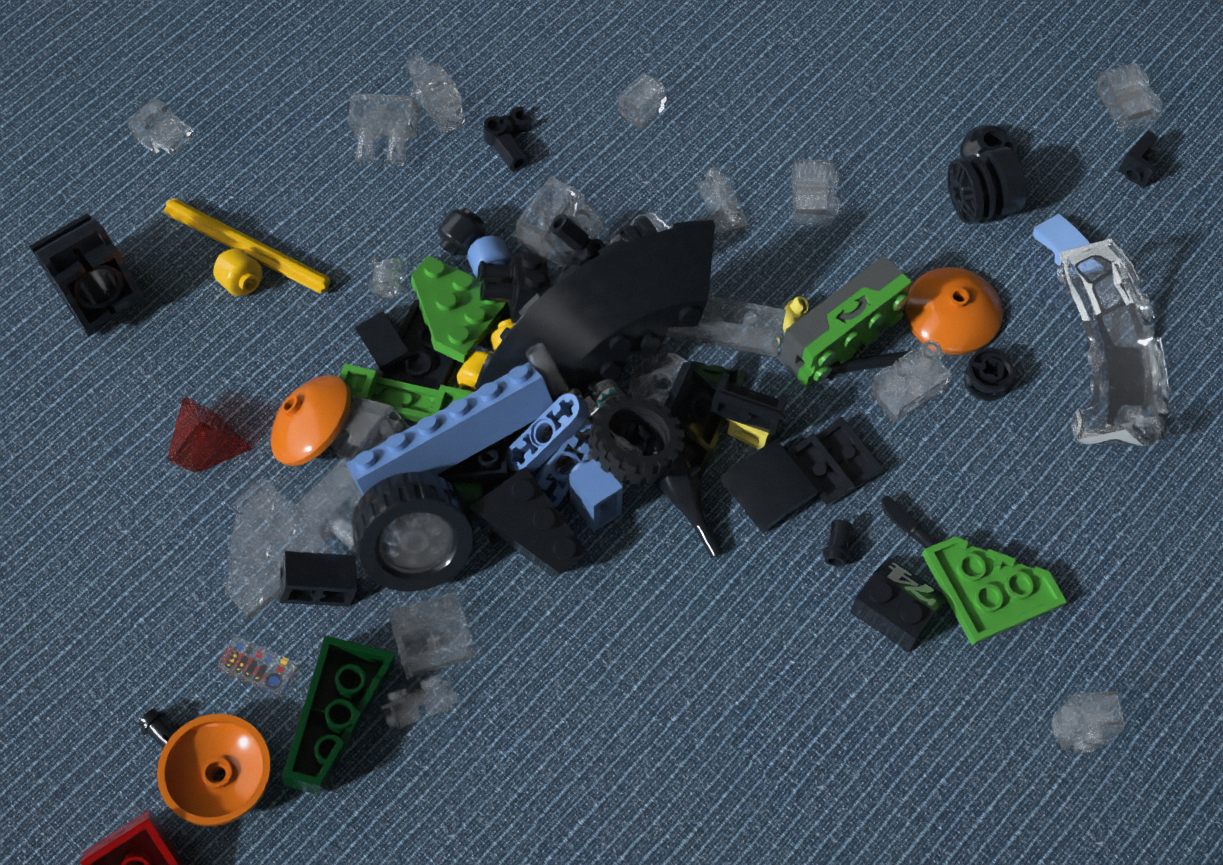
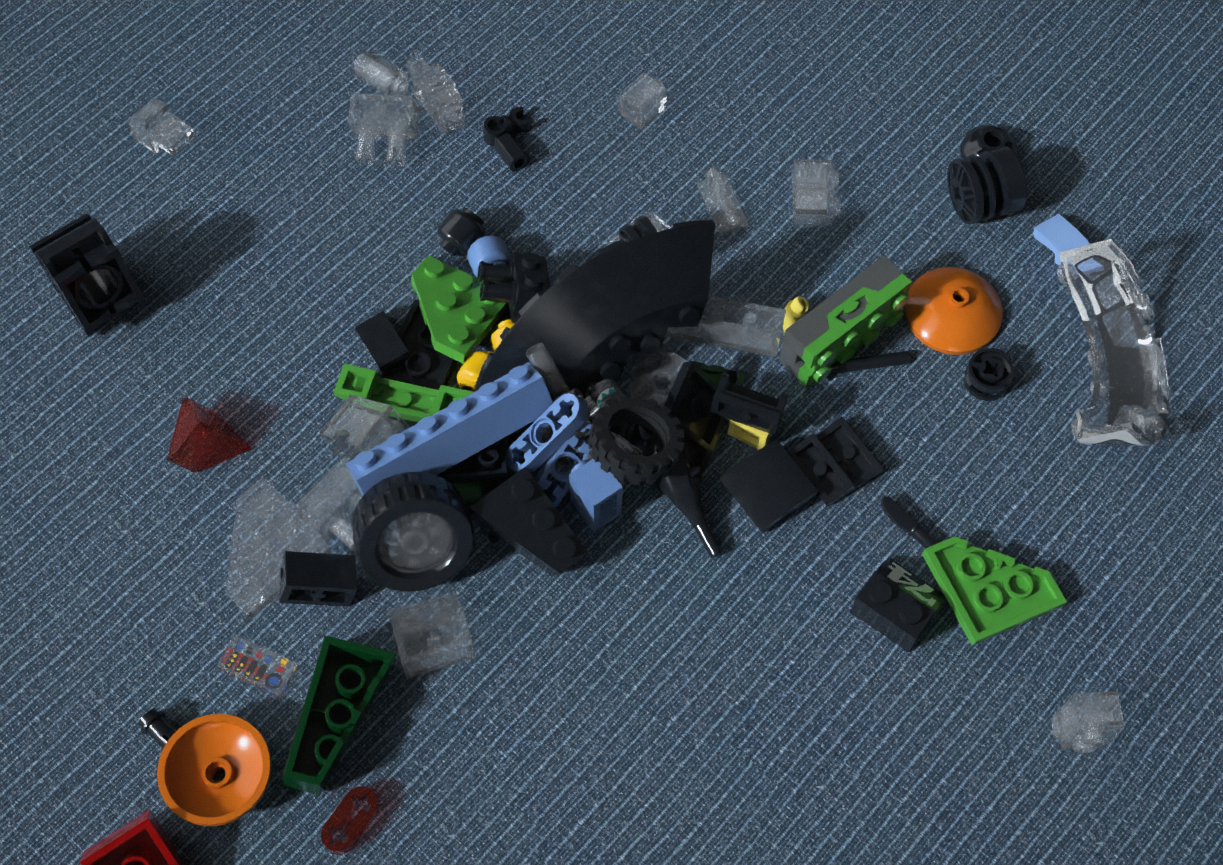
yellow axle [164,199,331,294] -> none
yellow head [213,248,263,297] -> none
orange dish [271,375,352,466] -> none
clear brick [369,257,405,299] -> none
clear hinge [381,674,458,729] -> none
clear slope [516,176,605,268] -> none
black bar [549,214,606,273] -> none
black pin [822,520,853,567] -> none
clear brick [870,340,953,423] -> none
clear brick [1096,63,1162,133] -> none
black bracket [1118,130,1158,188] -> none
none -> clear red beam [321,787,379,855]
none -> clear head [353,51,409,99]

